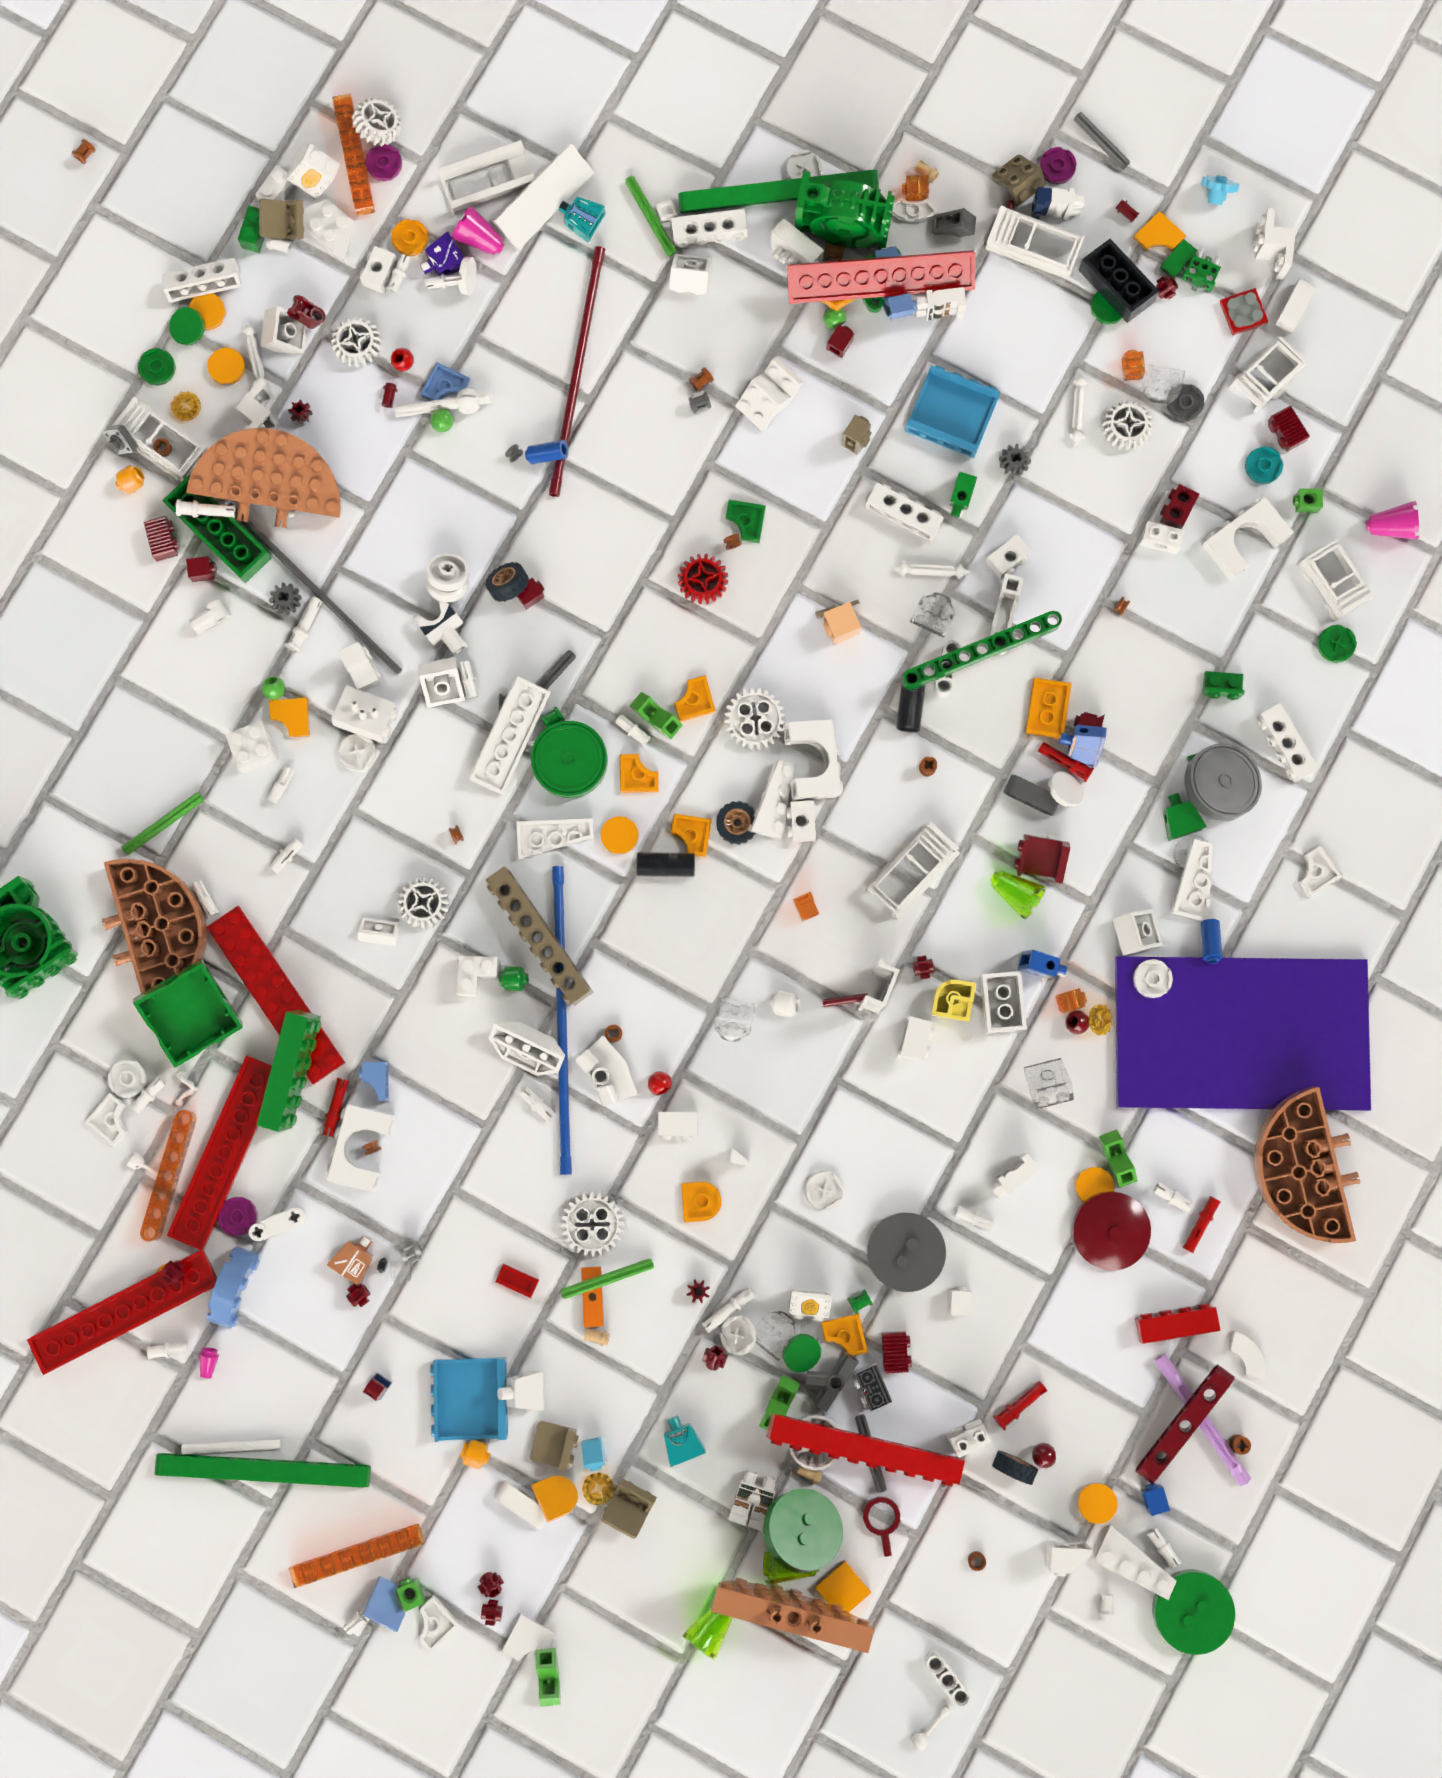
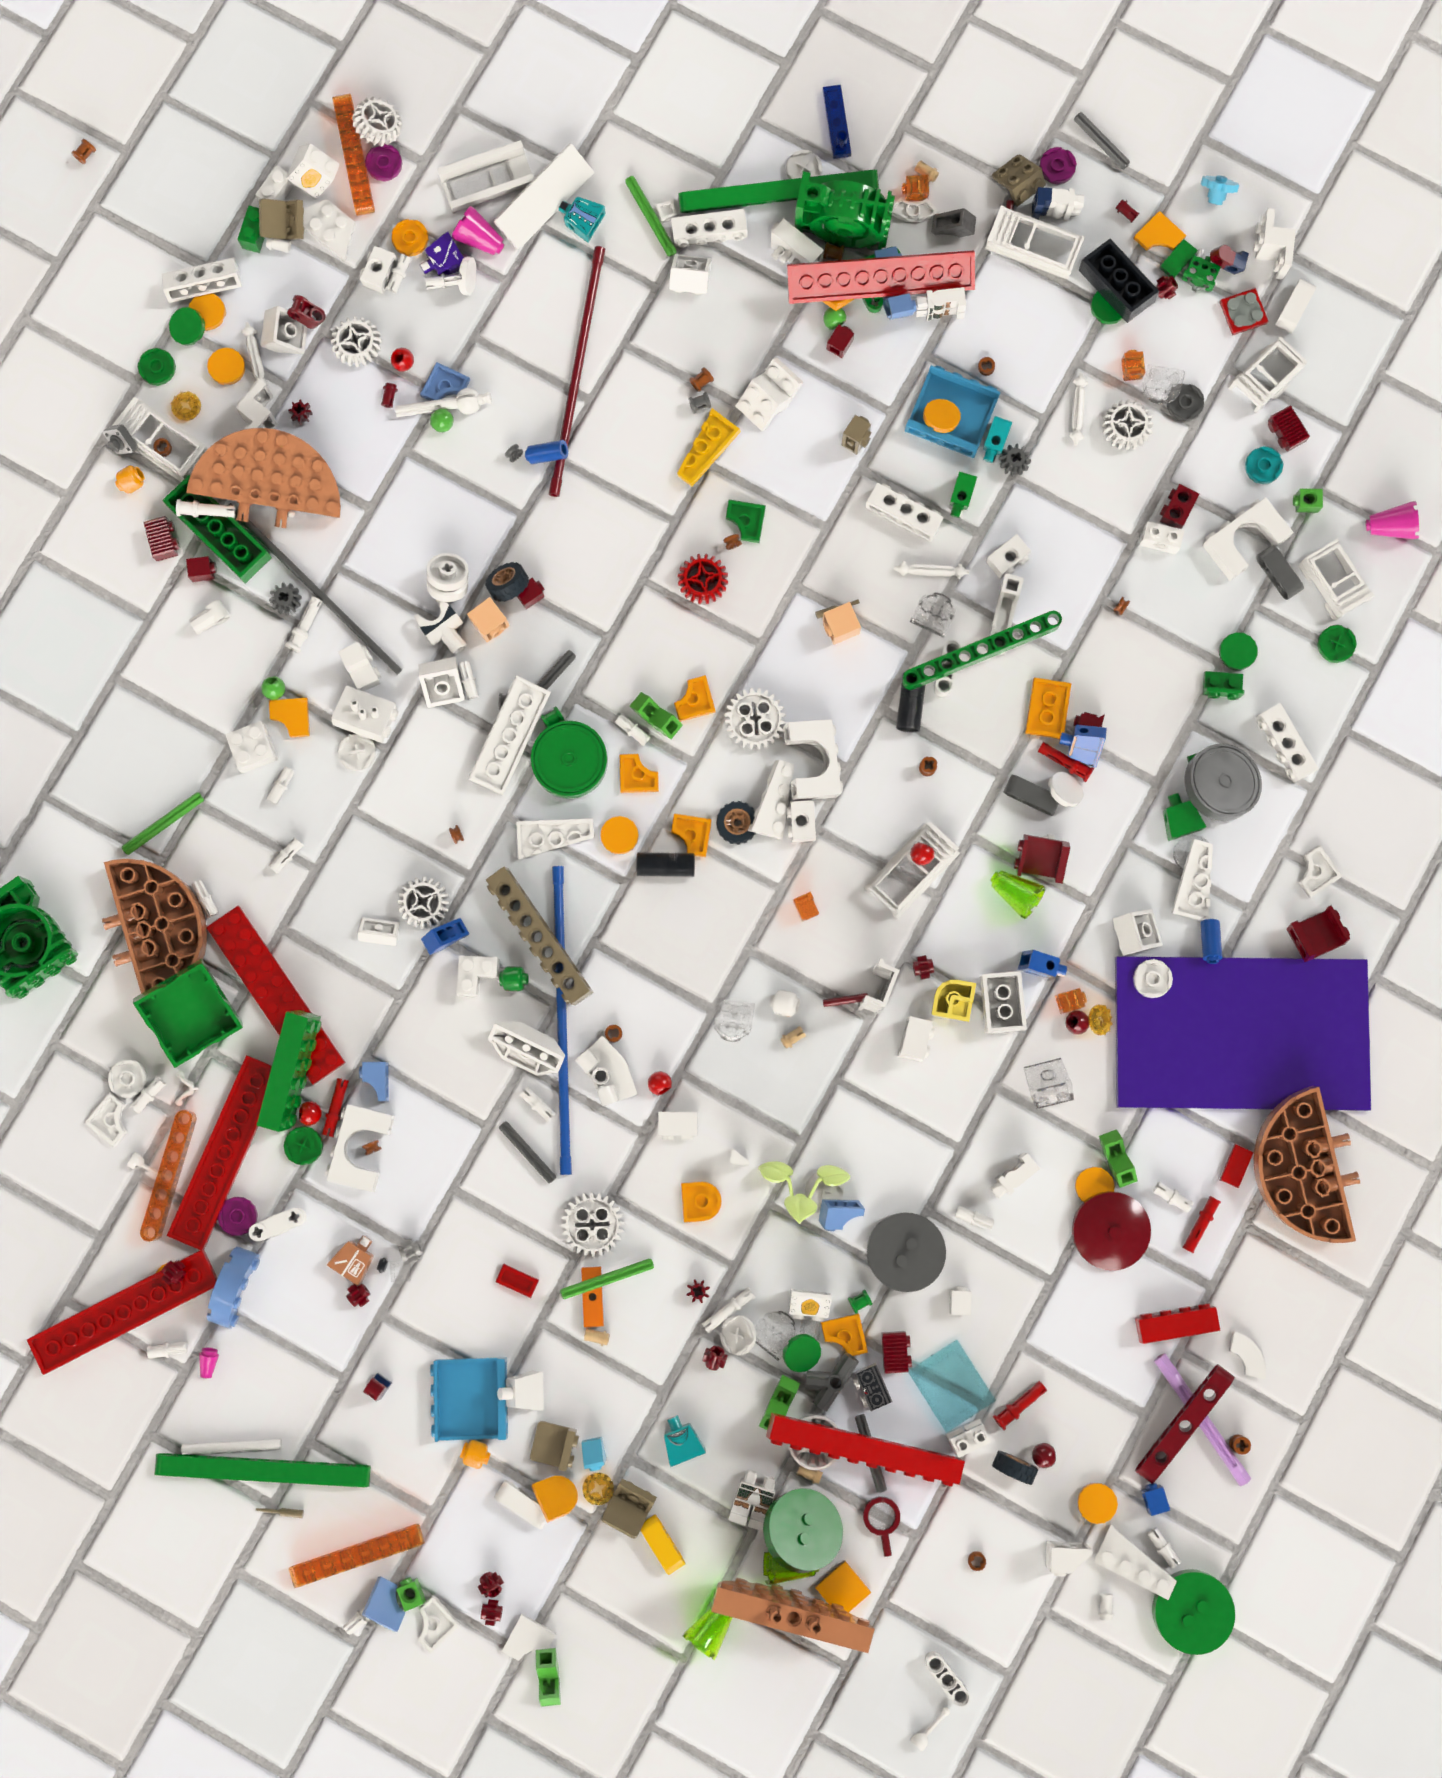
none -> dark tan piece [256,1508,304,1518]
none -> green tile [283,1126,323,1165]
none -> red piece [299,1101,322,1126]
none -> blue arch [421,918,469,955]
none -> light nougat head [467,597,509,642]
none -> dark grey axle [499,1121,556,1183]
none -> yellow beam [640,1514,686,1575]
none -> yellow wing [677,408,741,486]
none -> yellowish green plant [758,1161,850,1224]
none -> tan pin [780,1026,806,1049]
none -> medium blue arch [818,1199,865,1231]
none -> clear blue piece [822,85,851,159]
none -> clear light blue piece [908,1340,996,1433]
none -> red piece [910,842,935,866]
none -> light orange tile [923,399,961,433]
none -> dark orange bush [978,357,995,376]
none -> teal torso [983,416,1012,463]
none -> leg [1210,245,1249,275]
none -> green tile [1219,632,1258,671]
none -> red tile [1219,1144,1254,1188]
none -> dark grey beam [1256,545,1304,600]
none -> dark red panel [1286,905,1350,962]

